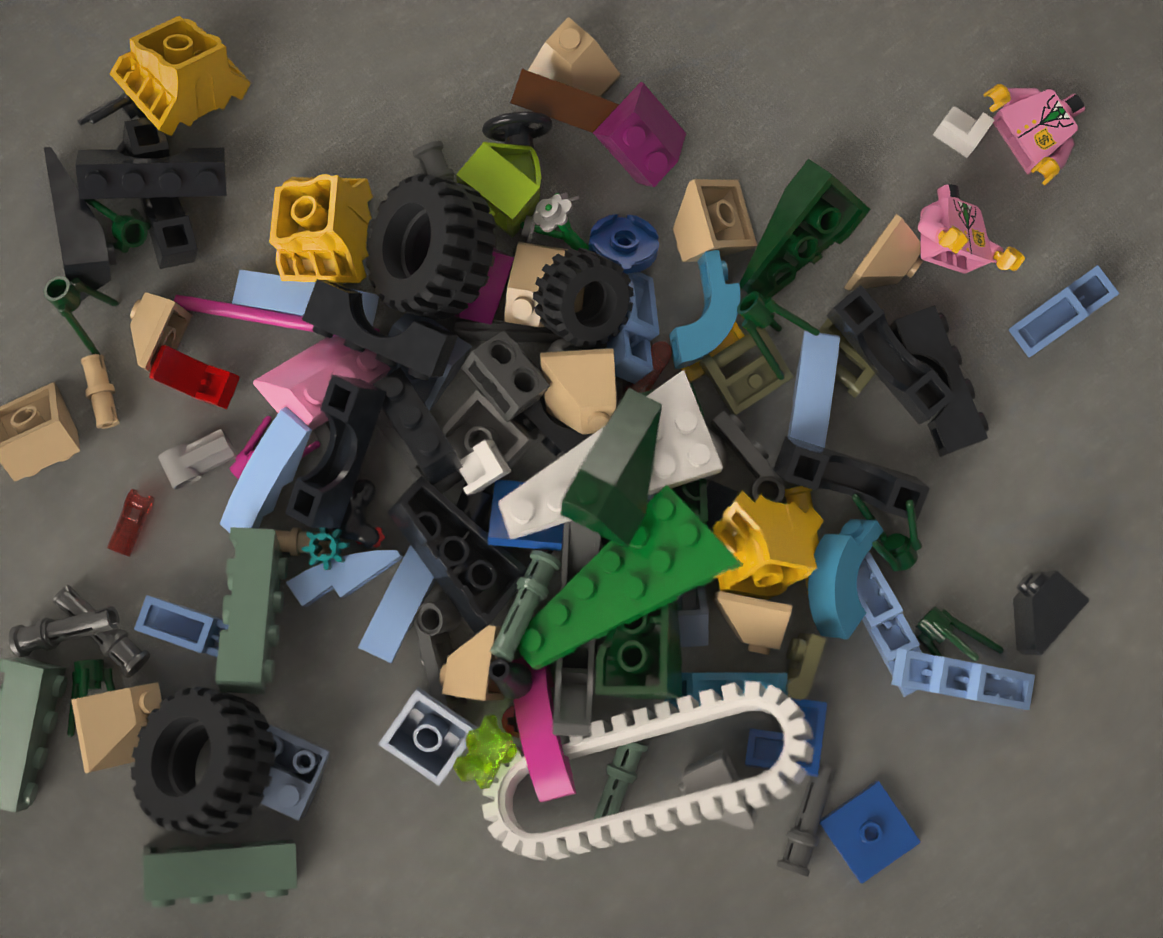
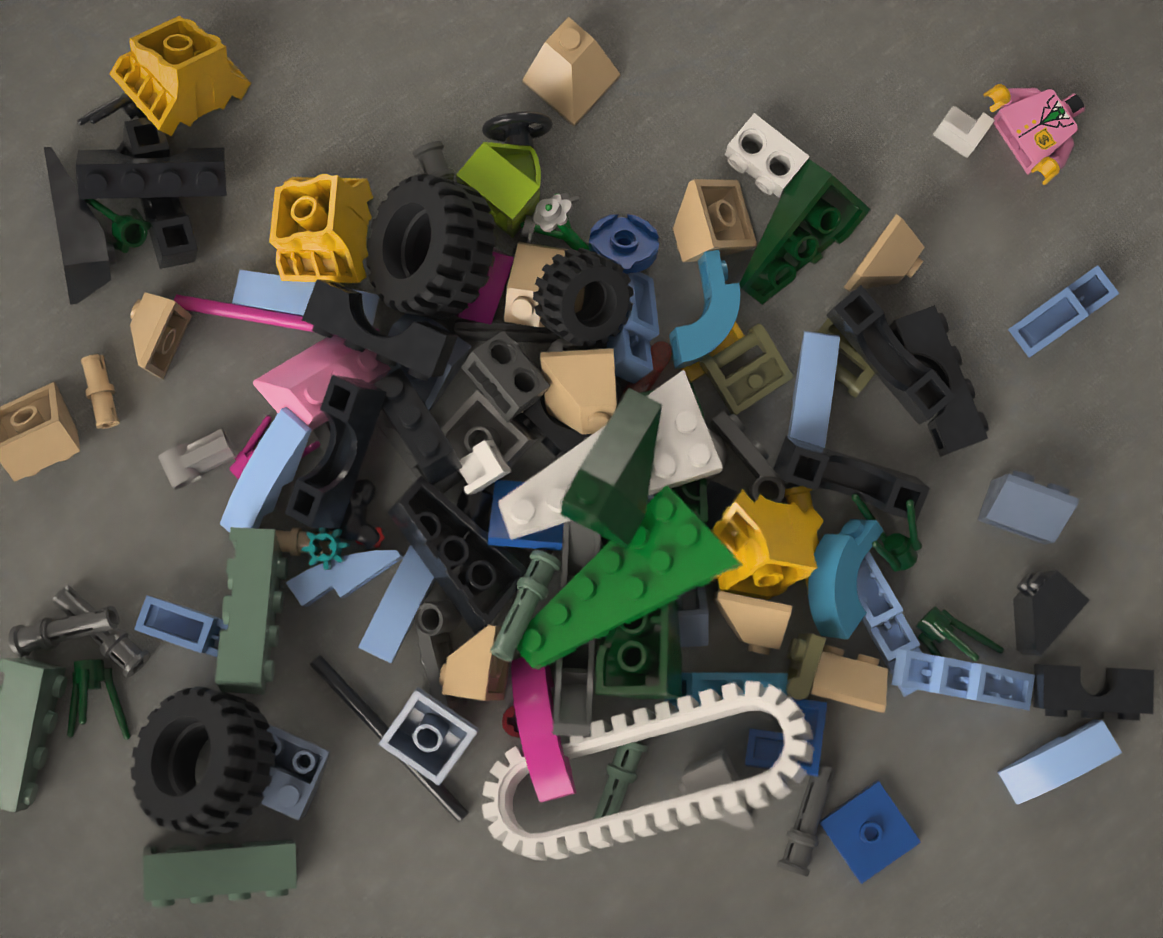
dark green plant [43,276,119,355] -> none
tan slope [72,682,162,773] -> none
clear red bar [107,488,155,557] -> none
red bracket [149,345,240,410] -> none
clear neon green hips [453,714,517,790] -> none
black cone [488,659,532,699] -> none
reddish brown slope [510,69,619,133] -> none
magenta slope [593,82,686,187] -> none
dark green plant [737,291,820,380] -> none
bright pink torso [918,184,1025,274] -> none
none -> black piece [310,655,469,823]
none -> white brick [725,113,810,198]
none -> tan slope [810,645,888,713]
none -> sand blue slope [978,471,1079,544]
none -> light blue slope [997,719,1122,805]
none -> black arch [1033,664,1154,721]

